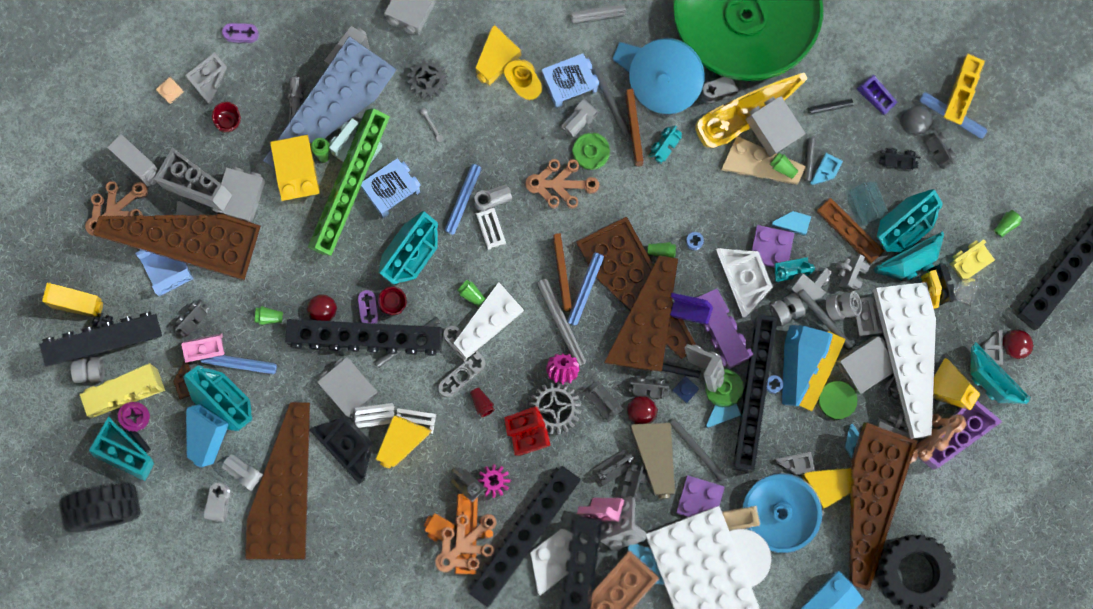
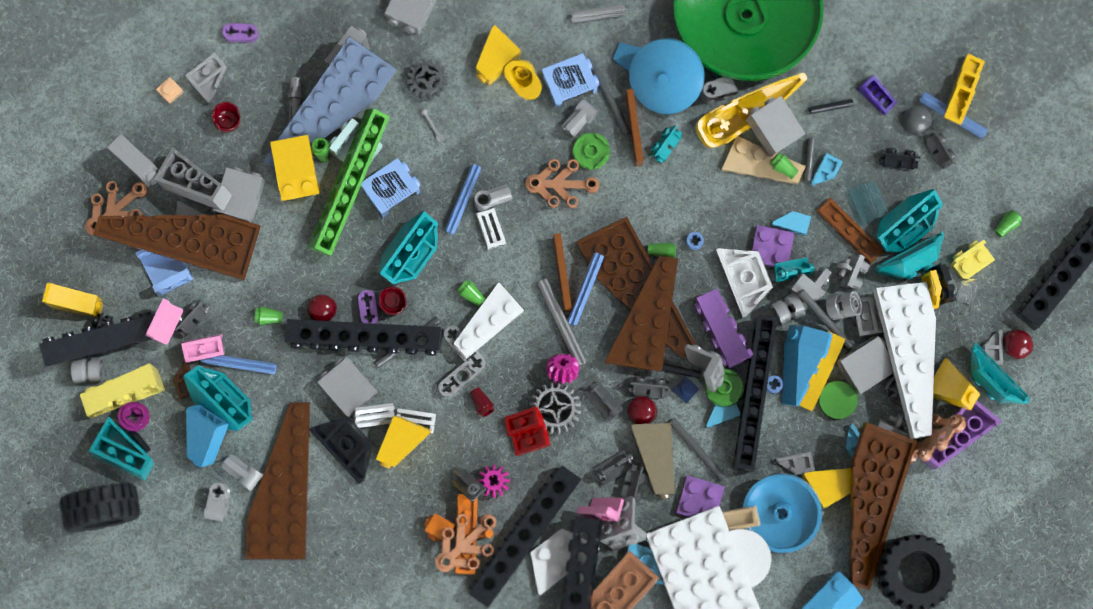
dark purple panel [670,293,713,325] -> none
none -> bright pink panel [145,299,183,345]

